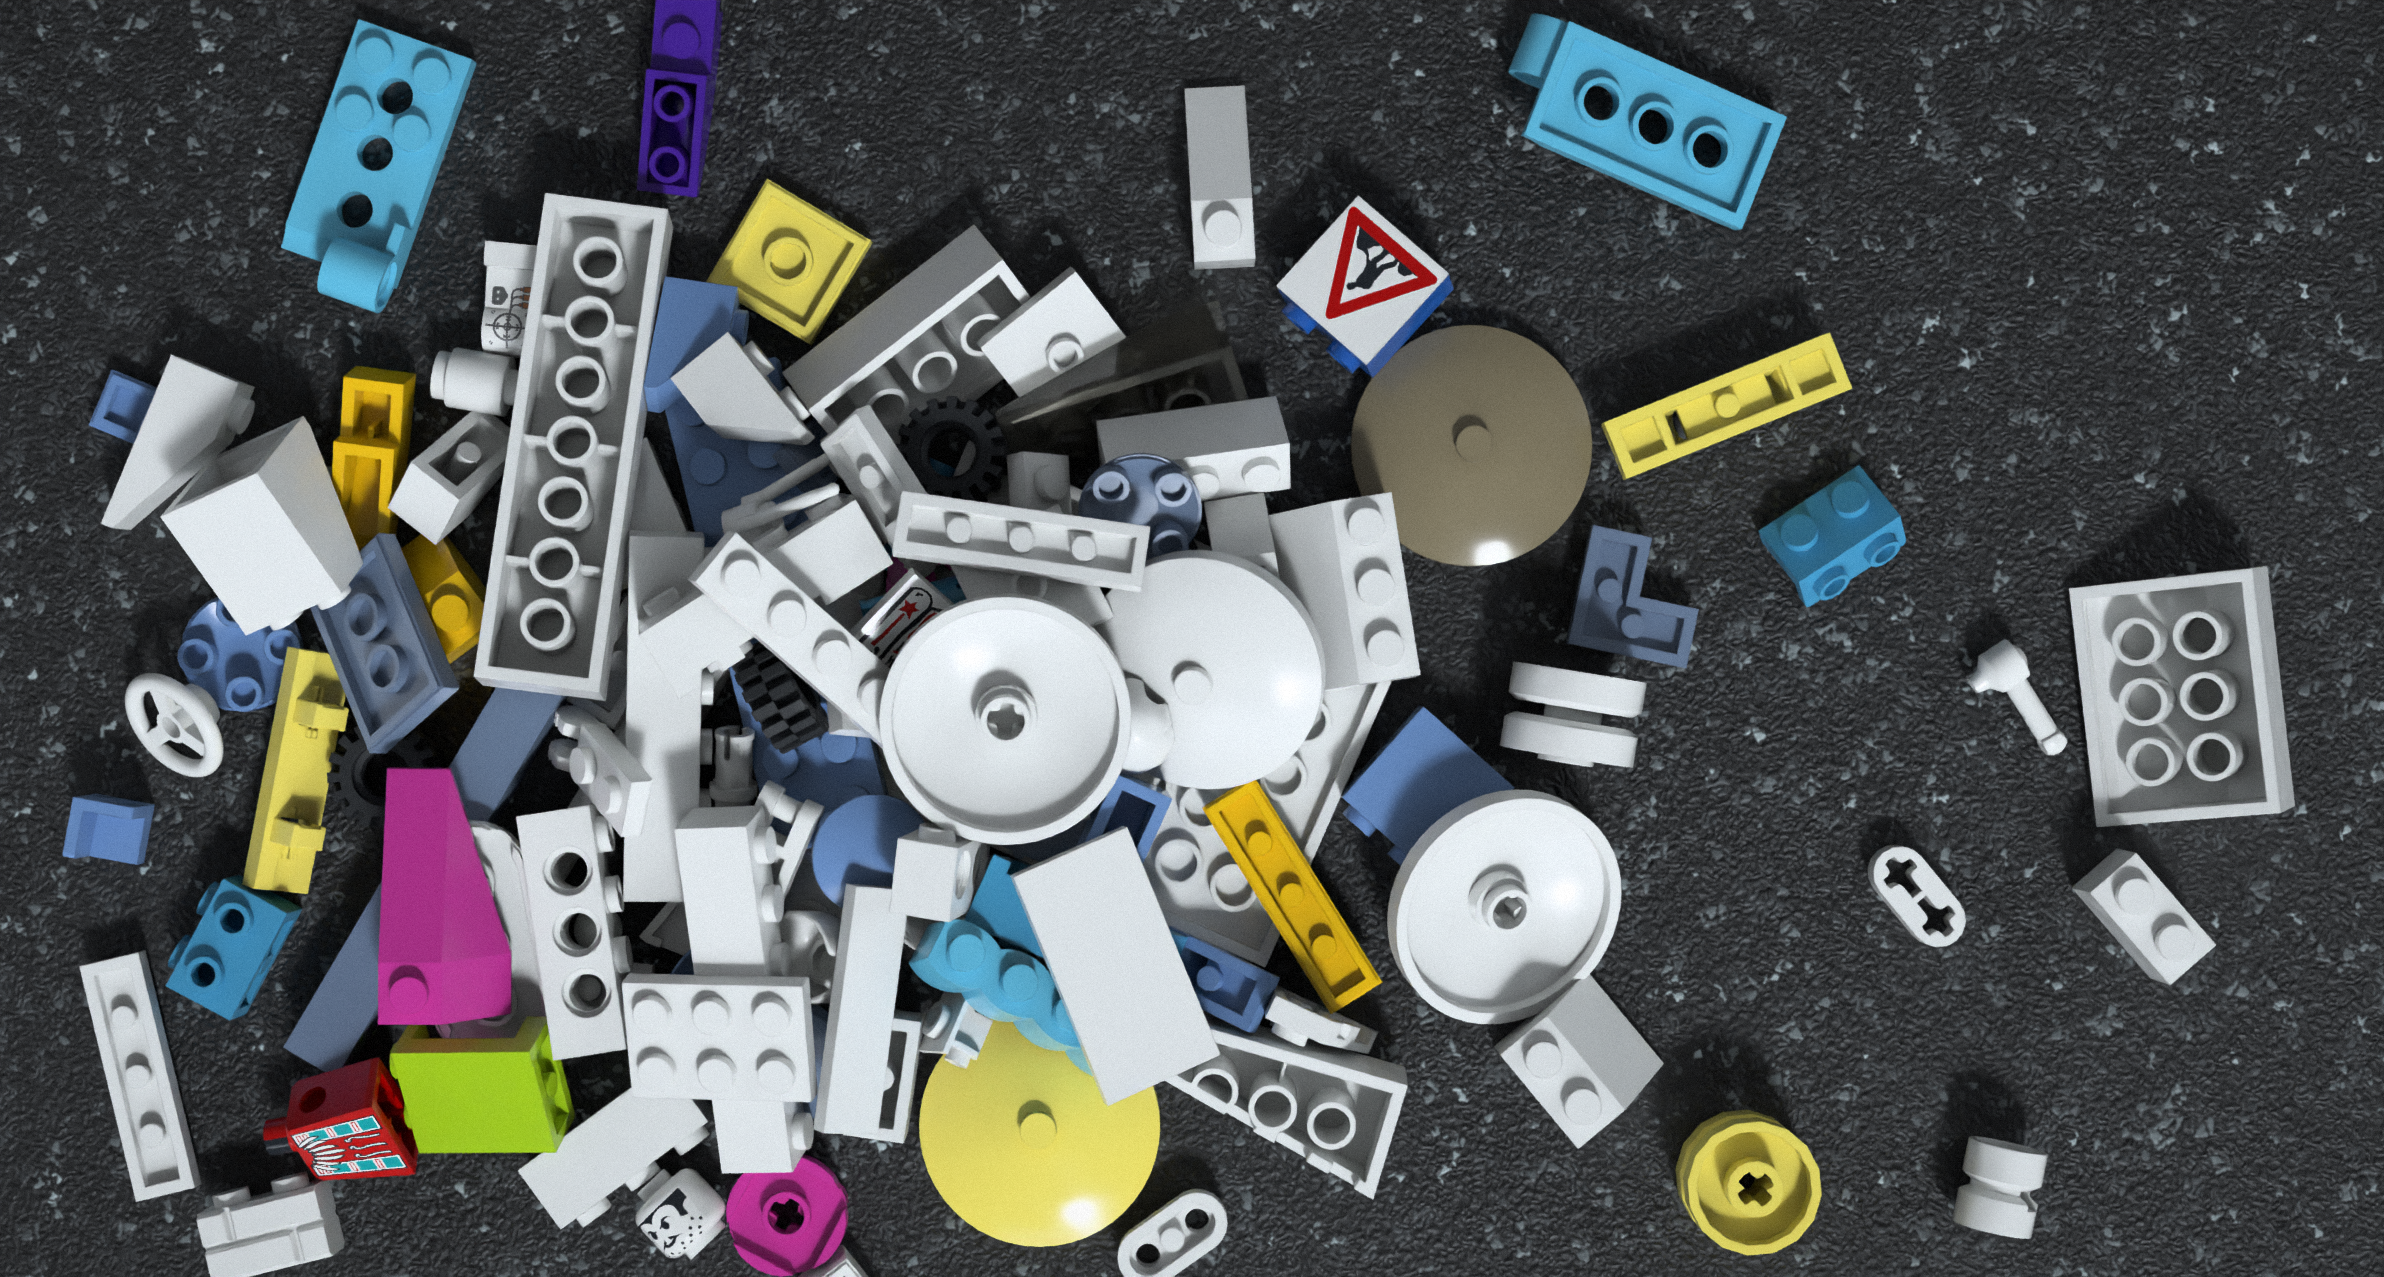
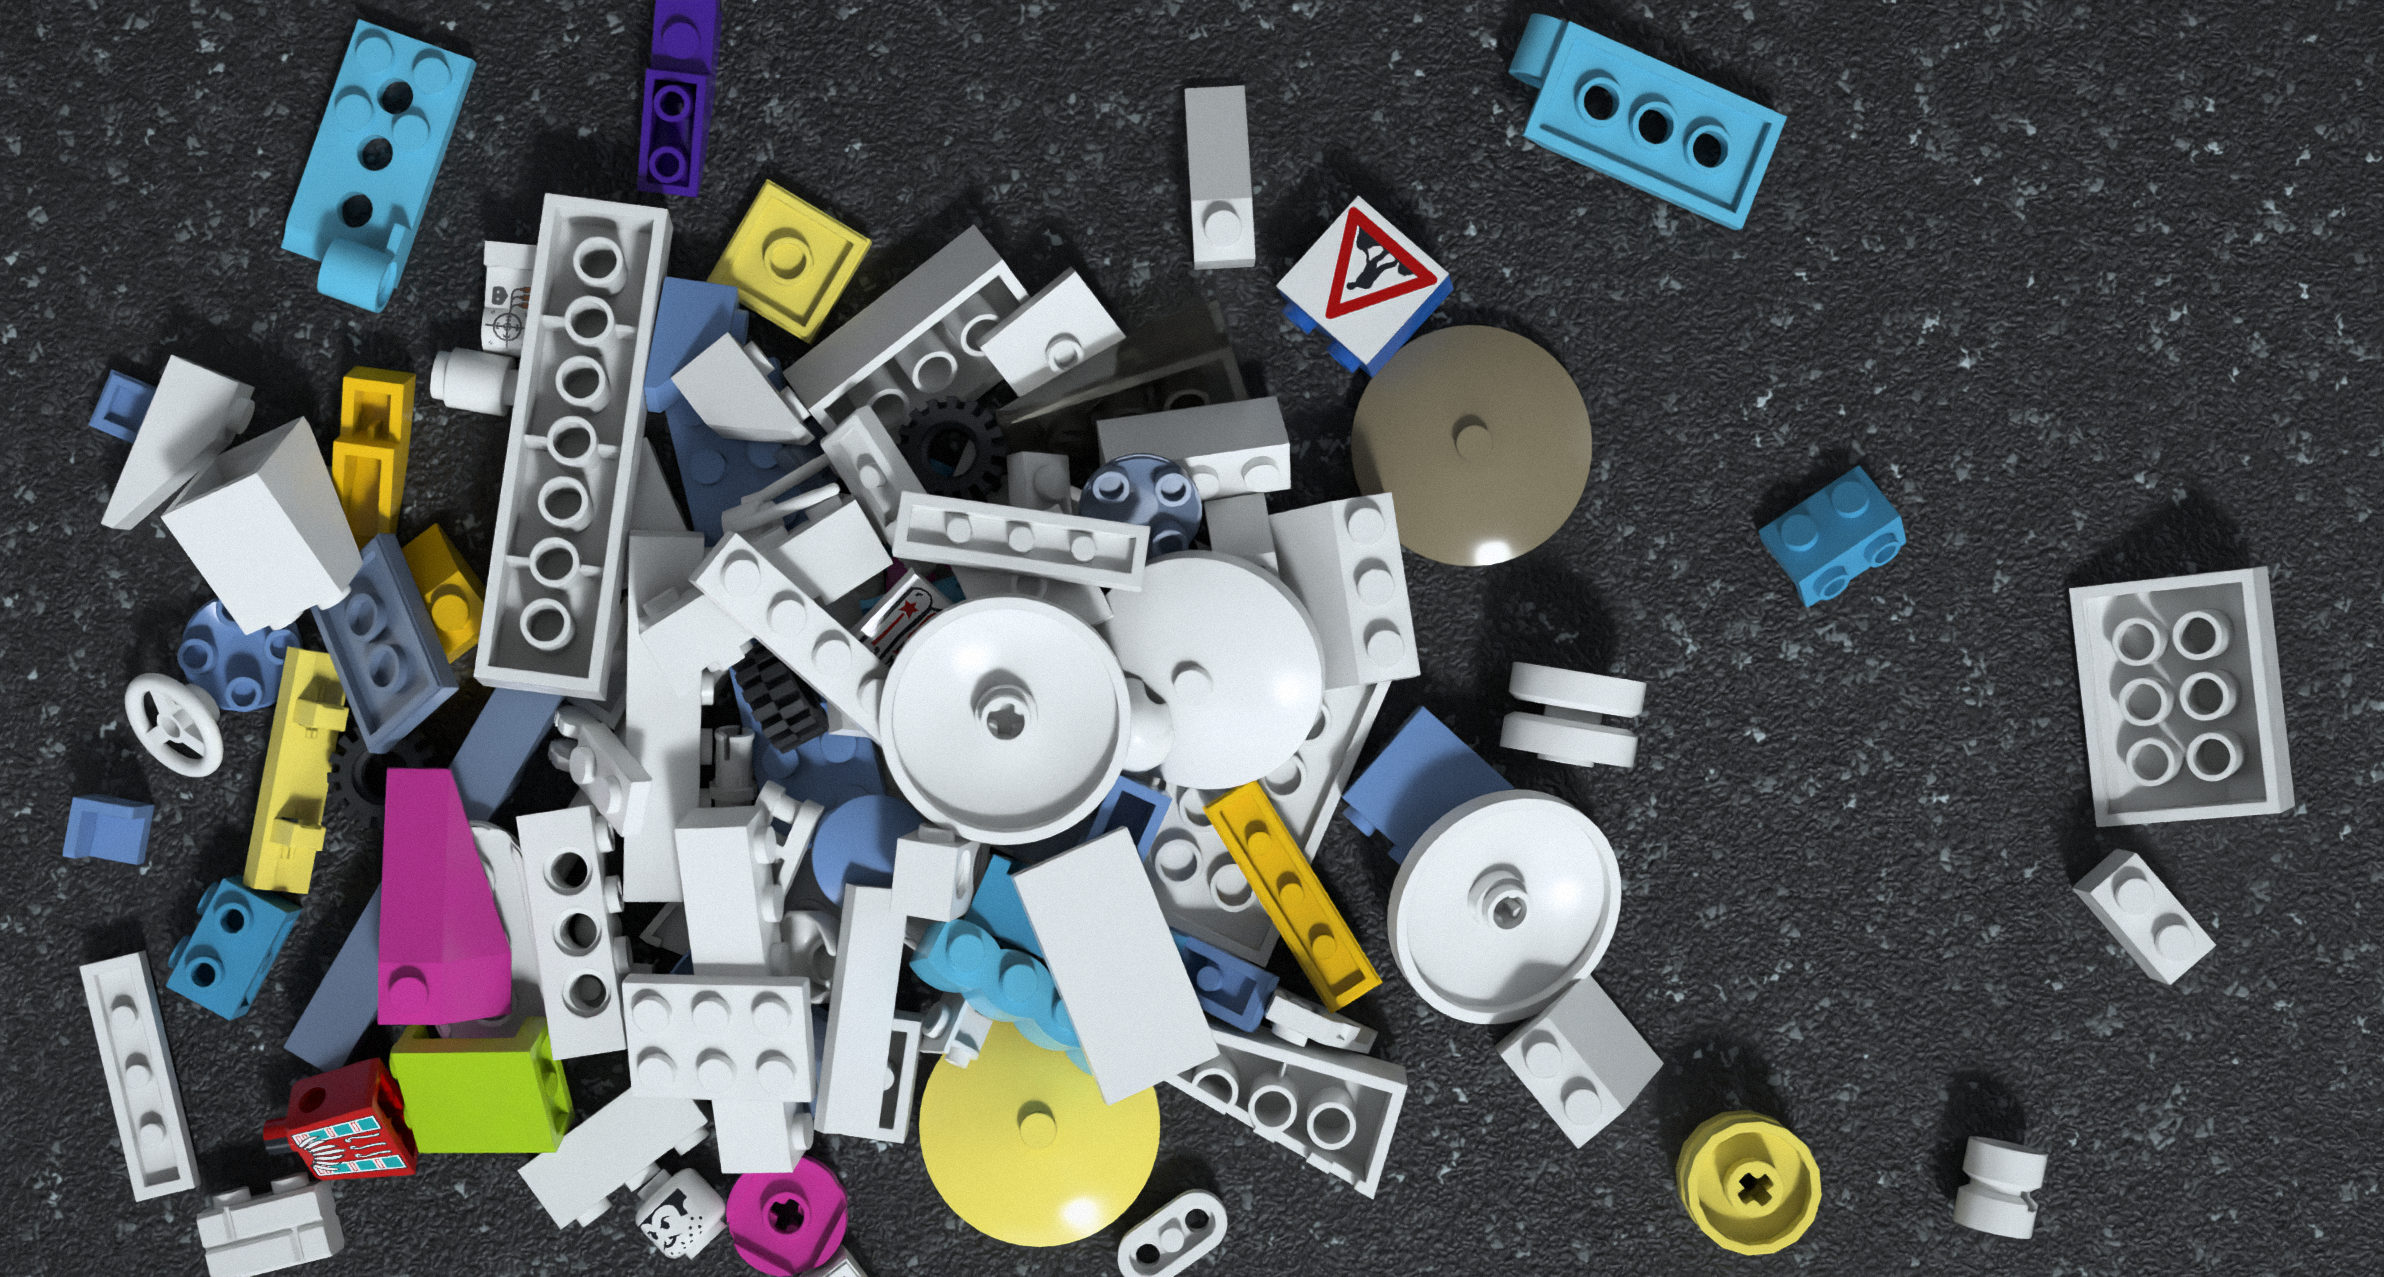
white slope [388,411,510,545] -> none
sand blue plate [1566,525,1699,668] -> none
light yellow hinge [1601,332,1852,480] -> none
white beam [1868,845,1966,947] -> none
white piece [1968,639,2067,756] -> none

